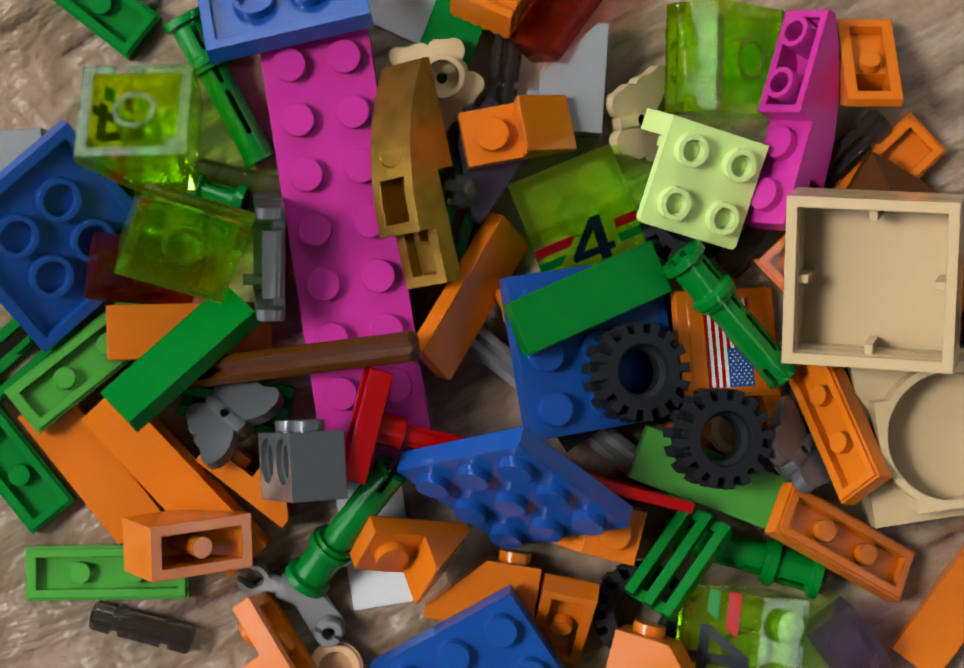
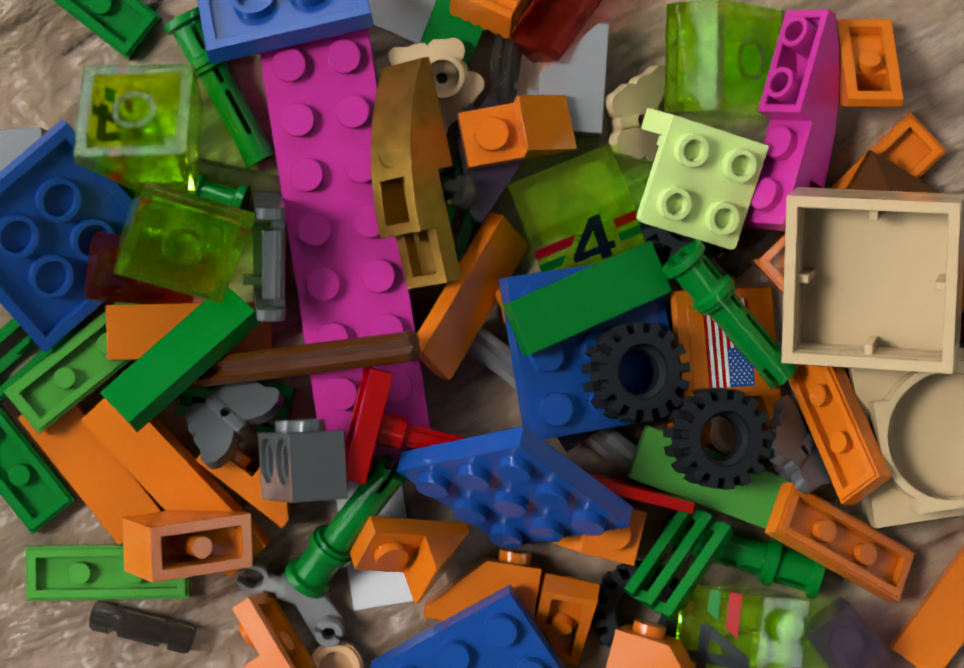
clear smoke axle [809,110,892,188] -> none

